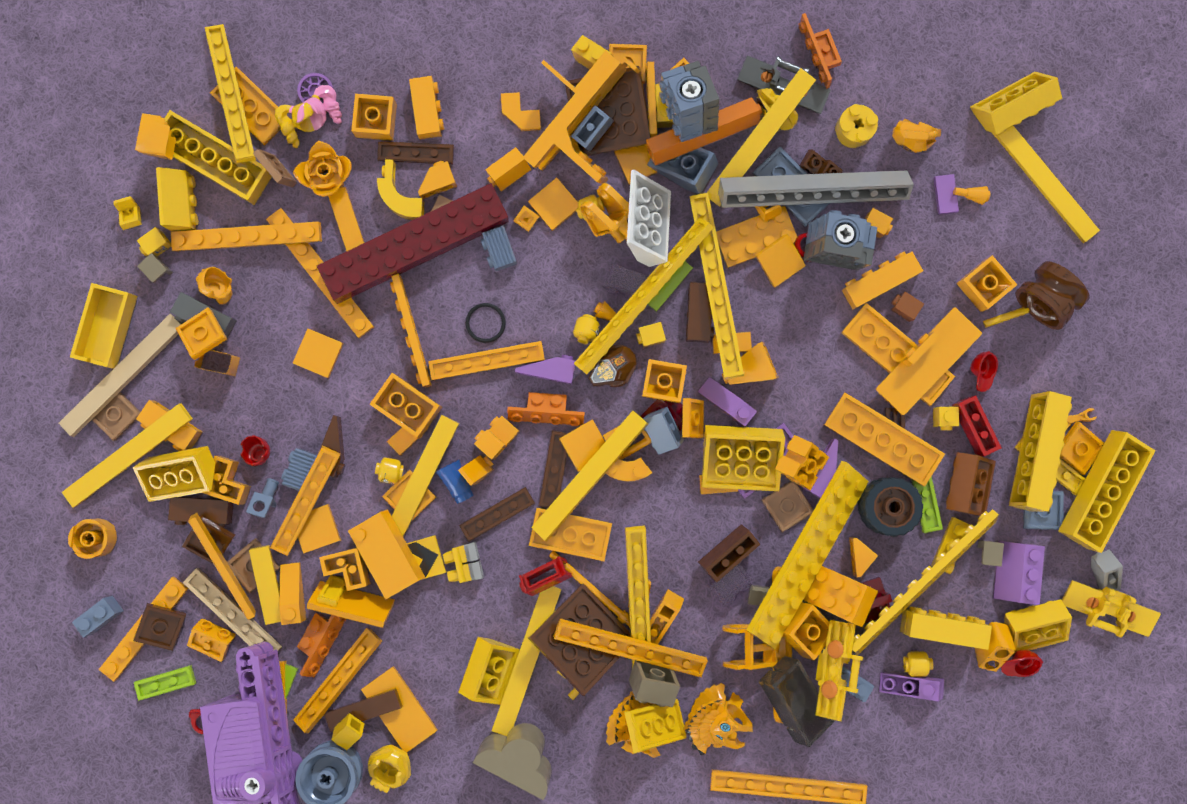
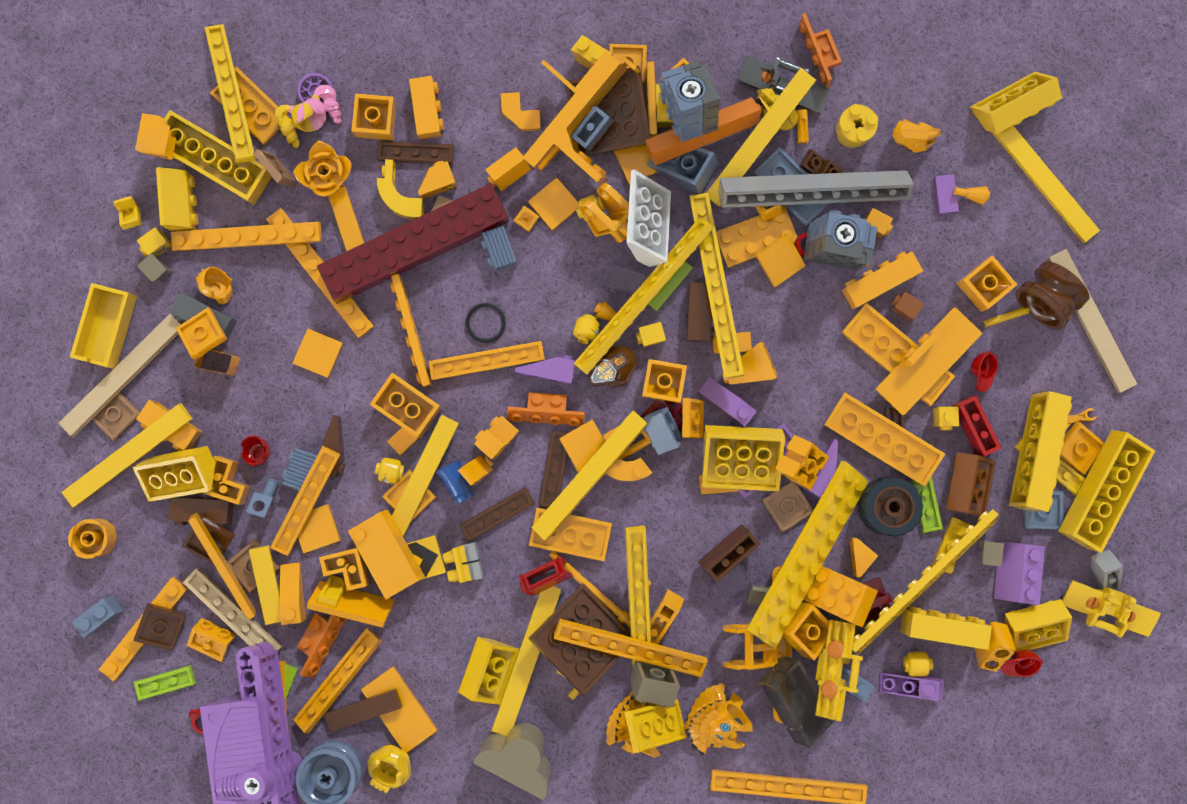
yellow brick [331,713,365,750] -> none
none -> light orange piece [796,109,809,144]
none -> tan tile [1047,249,1137,393]

